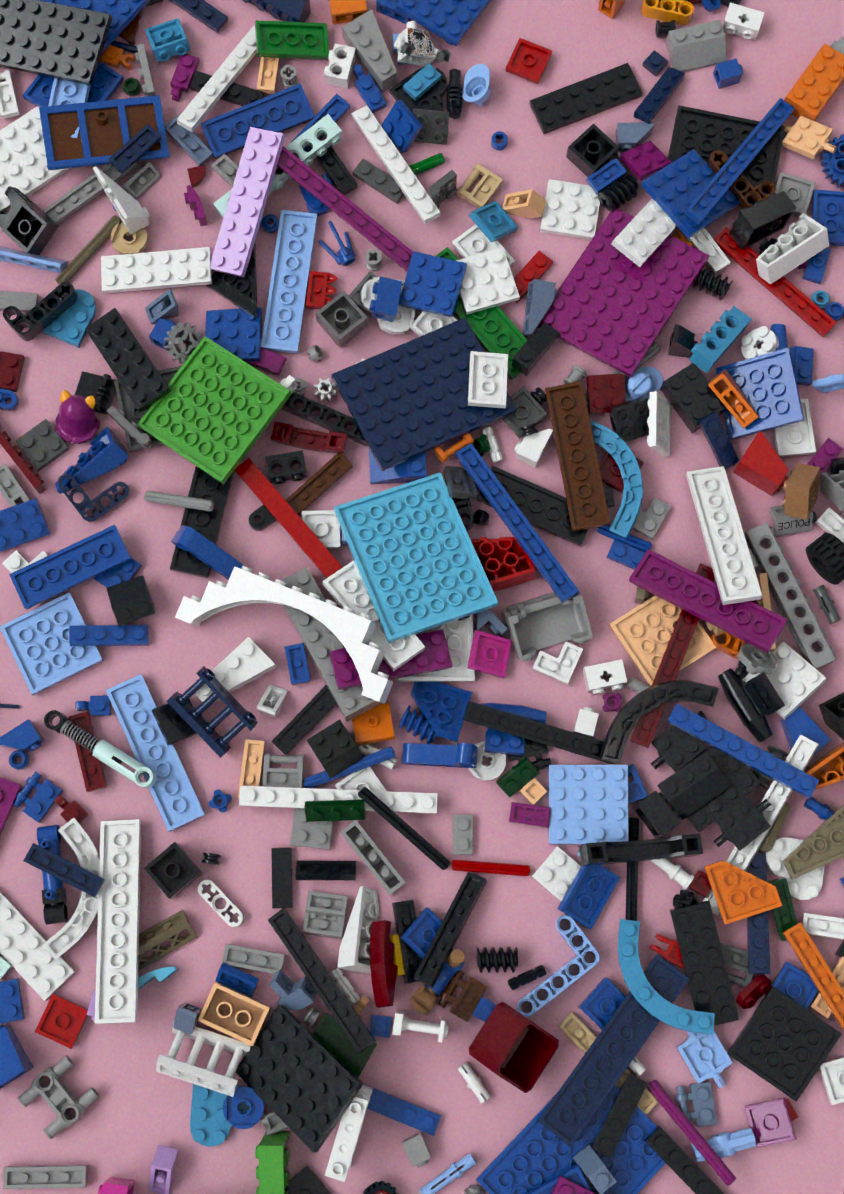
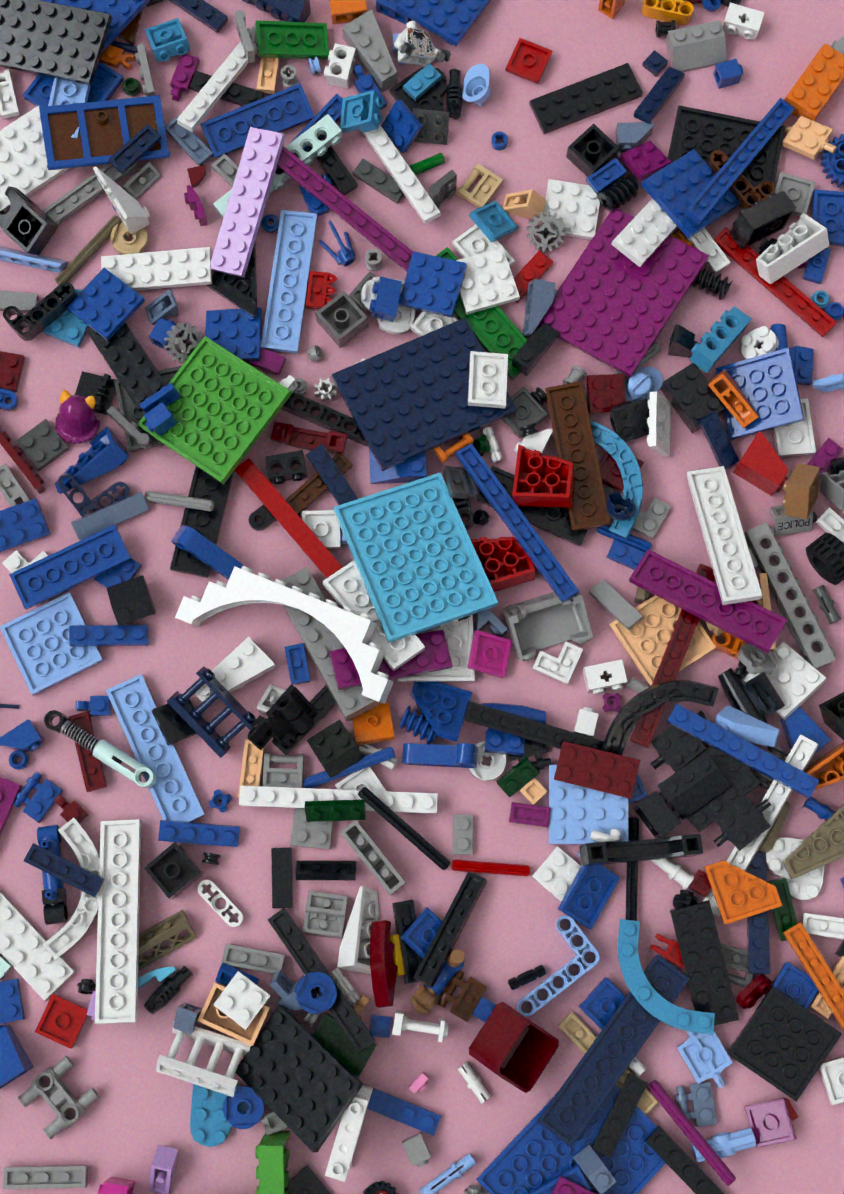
black piece [477,947,518,973] -> none
none -> blue plate [67,267,145,341]
none -> sand blue tile [71,492,149,540]
none -> black plate [77,979,96,994]
none -> blue plate [140,383,181,413]
none -> blue brick [143,402,178,436]
none -> black hinge [144,965,193,1014]
none -> blue plate [158,820,240,847]
none -> white plate [213,971,271,1030]
none -> light grey plate [235,10,257,63]
none -> black plate [248,684,317,750]
none -> blue plate [295,971,337,1014]
none -> dark blue plate [306,444,358,505]
none -> light blue bush [308,57,321,75]
none -> dark azure plate [340,90,384,133]
none -> bright pink plate [408,1072,428,1094]
none -> red wedge [512,445,574,508]
none -> light grey gear [526,210,566,252]
none -> dark red plate [554,741,641,799]
none -> light grey tile [589,579,643,631]
none -> white arm [590,829,621,842]
none -> dark blue hair [606,492,635,521]
none -> light blue slope [715,705,780,747]

